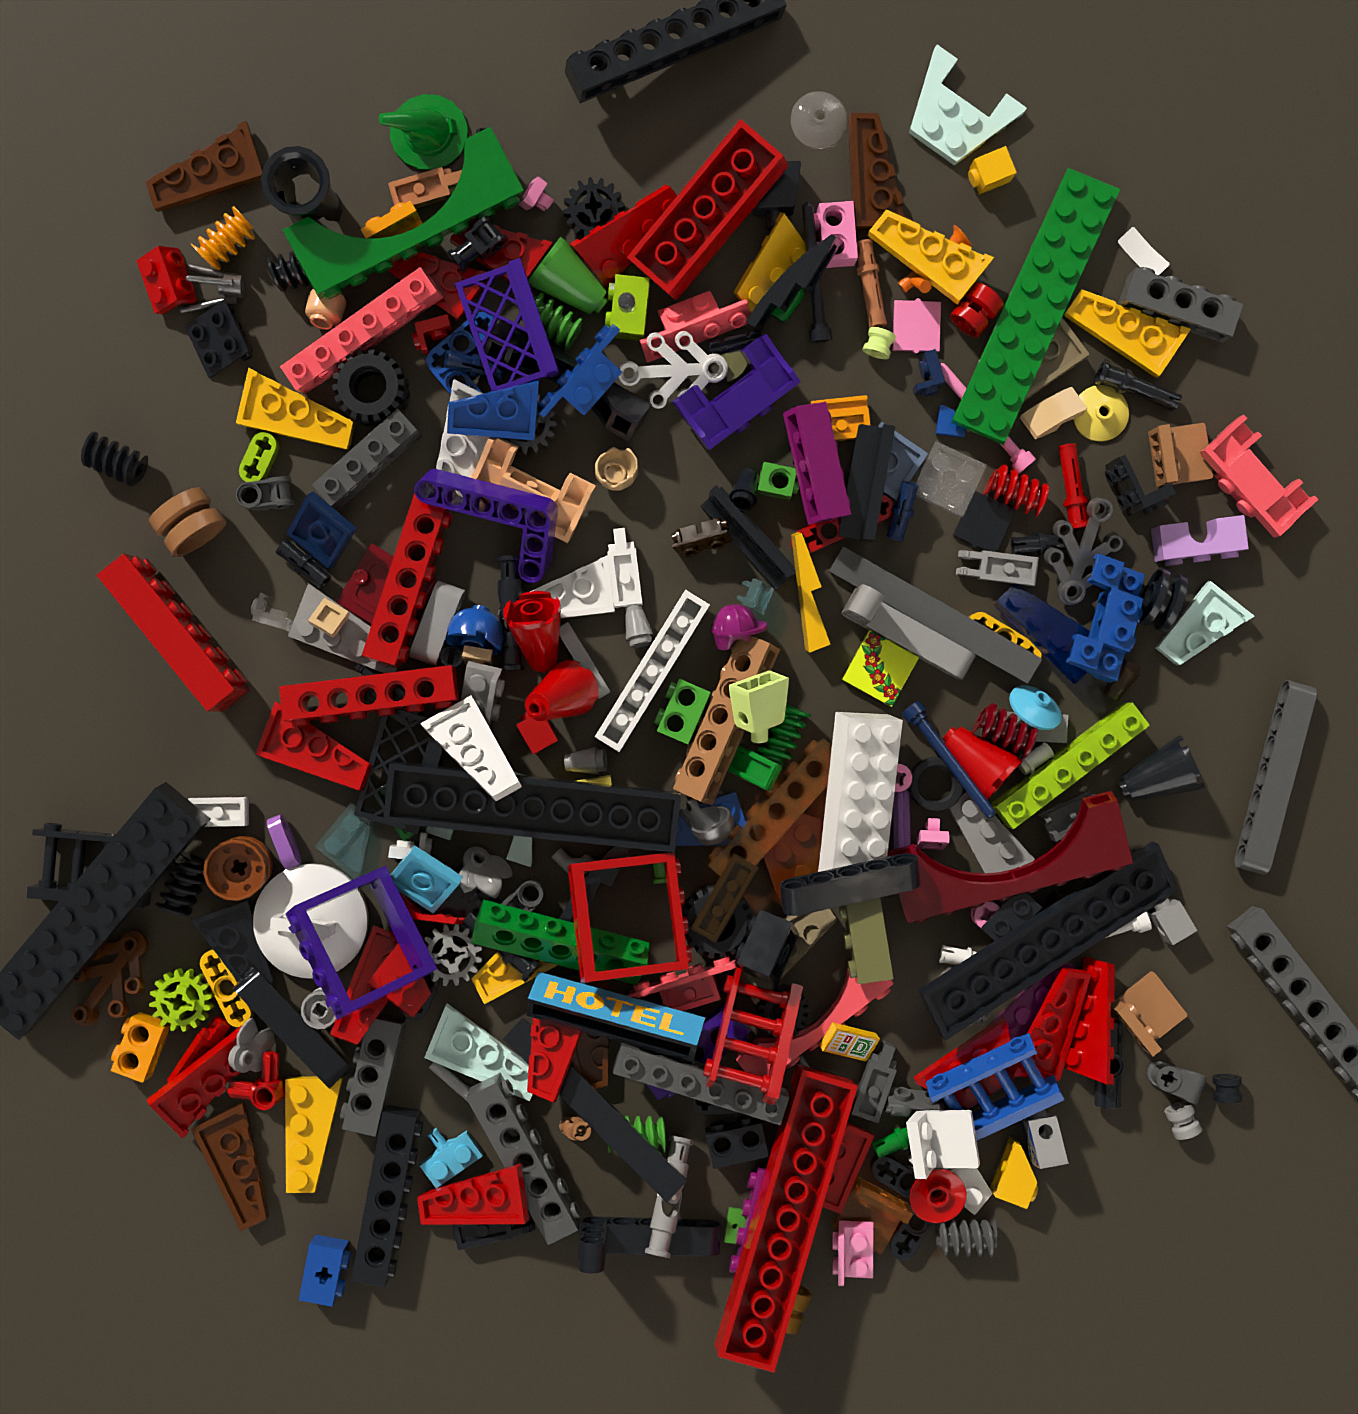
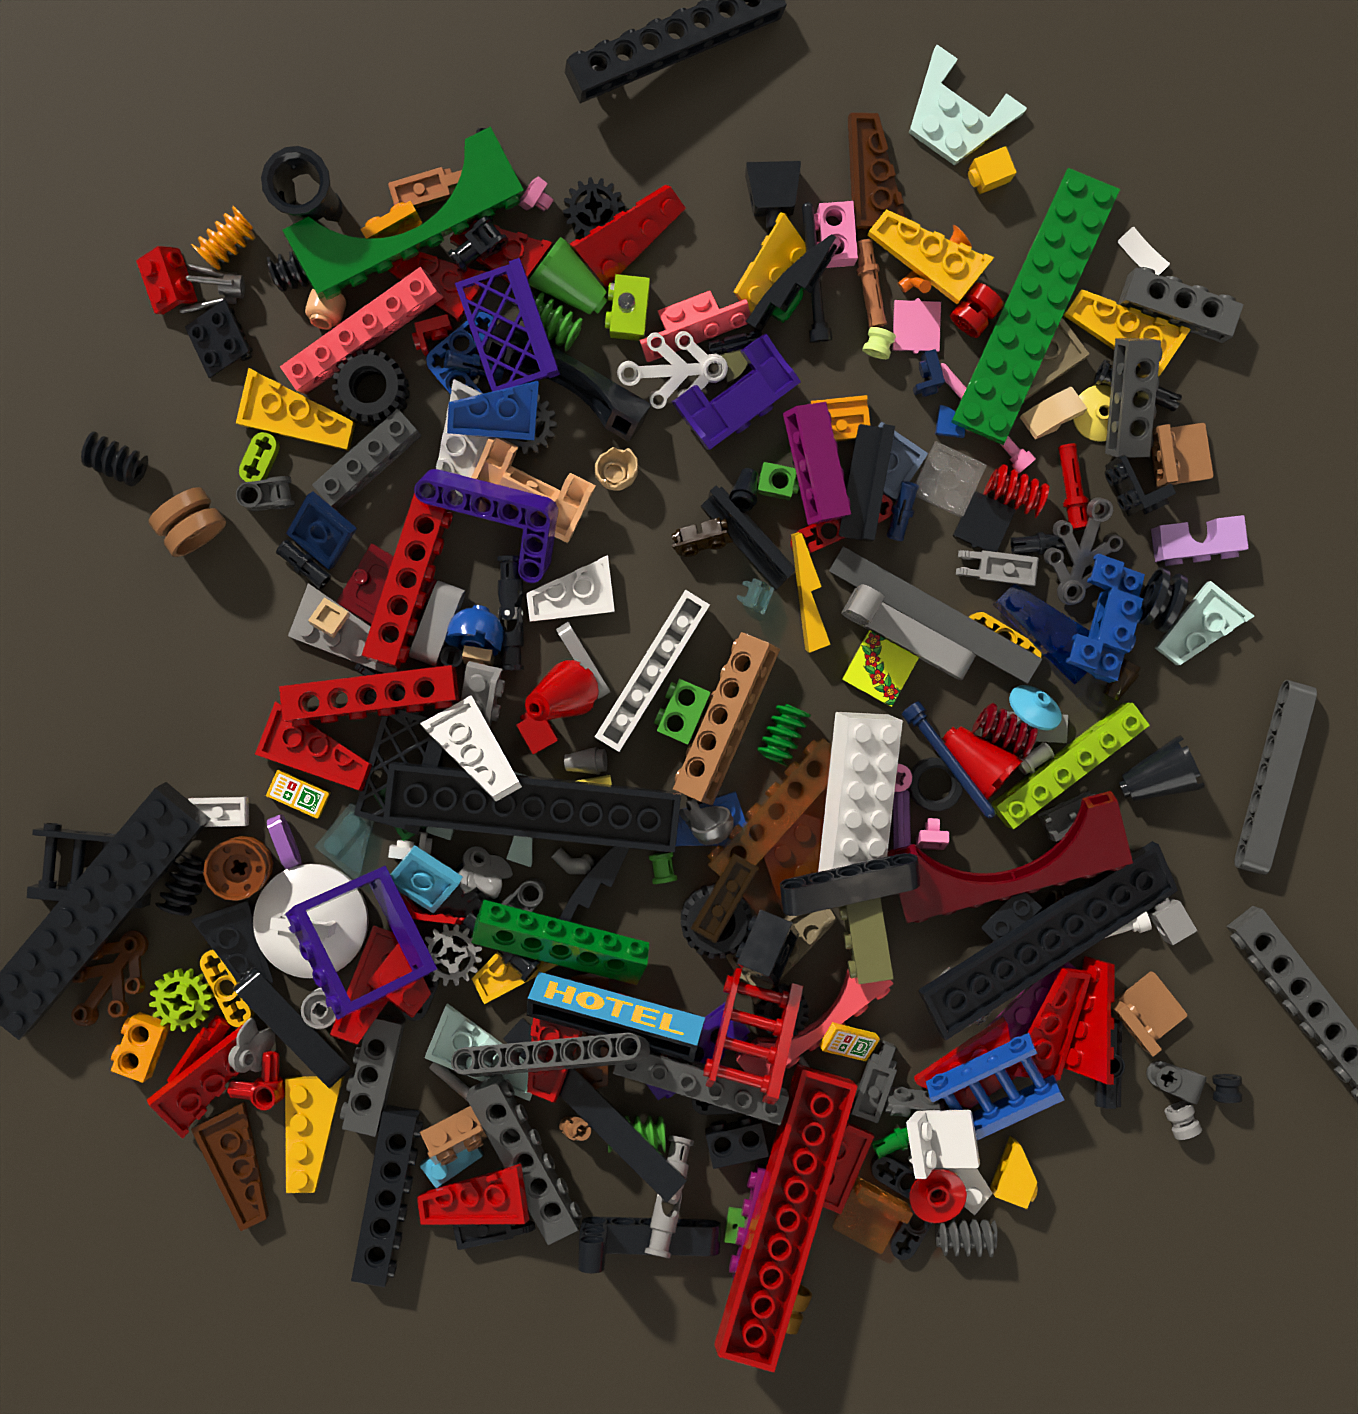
red brick [96,553,249,712] -> none
reddish brown wing [146,120,263,212] -> none
clear bracket [251,593,293,631] -> none
blue brick [299,1235,351,1307] -> none
green piece [379,94,468,171] -> none
red cone [503,591,561,672] -> none
blue bracket [537,324,622,418] -> none
red window [567,852,692,983] -> none
white hinge [607,528,643,608] -> none
light grey cone [625,604,654,648] -> none
red brick [627,119,789,301] -> none
coral bracket [627,955,738,1011] -> none
magenta piece [711,604,767,650] -> none
green tile [728,745,783,792] -> none
yellowish green torso [729,670,789,743] -> none
clear dish [790,91,847,149] -> none
bright pink bracket [833,1220,873,1286] -> none
white pin [939,945,977,965] -> none
light grey wing [949,790,1035,907] -> none
bright pink wheel [970,901,1000,928] -> none
light grey torso [1021,1109,1069,1169] -> none
coral bracket [1199,414,1318,538] -> none
none -> tile [266,770,331,819]
none -> medium nougat bracket [420,1106,487,1166]
none -> dark grey beam [451,1033,650,1077]
none -> dark grey brick [1105,338,1162,457]

